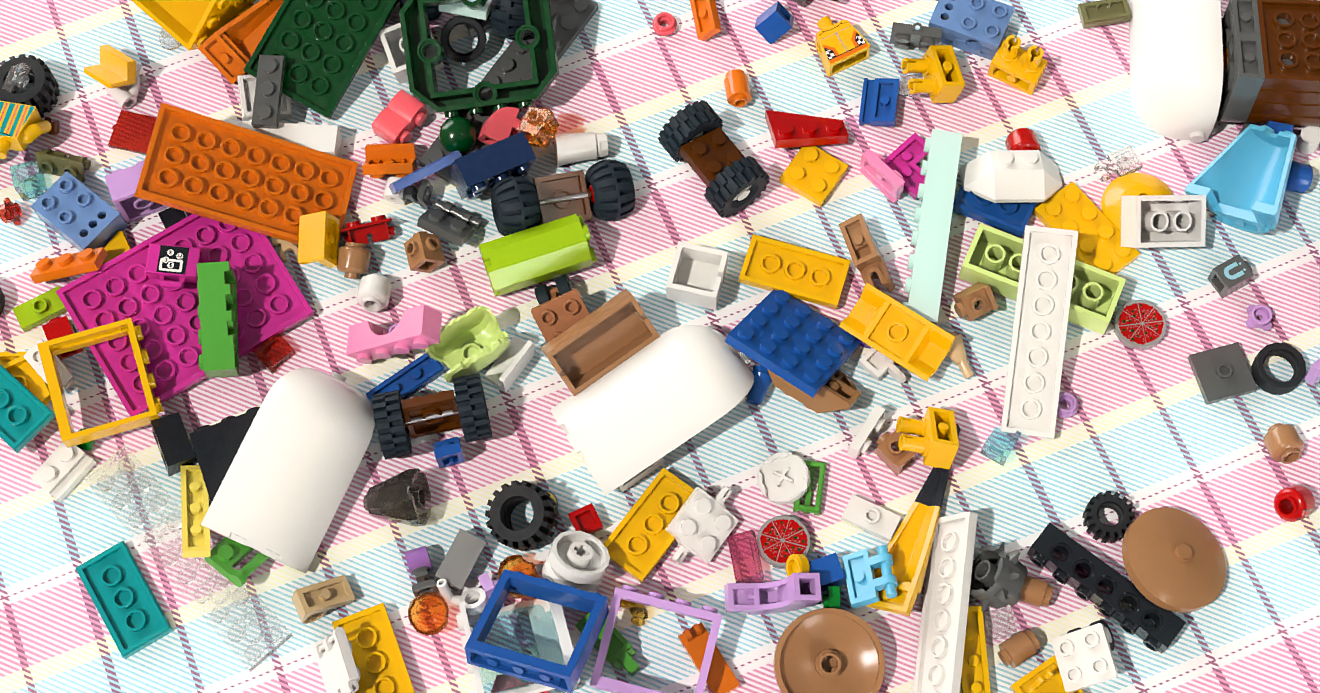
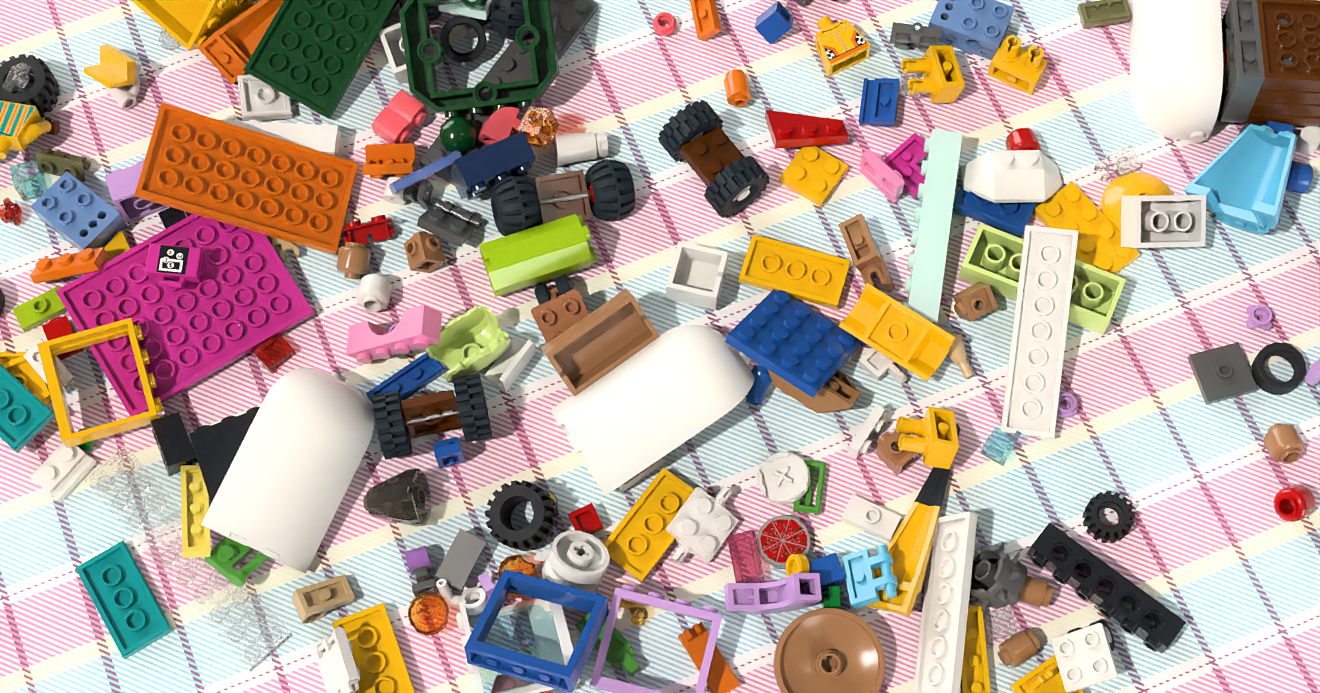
clear red piece [108,110,157,155] -> none
bright green wedge [197,261,239,378] -> none
dark grey plate [251,55,286,129] -> none
yellow panel [298,211,340,268] -> none
tile [1114,300,1167,350] -> none
medium nougat dish [1122,507,1226,613] -> none
dark grey brick [1207,254,1254,298] -> none

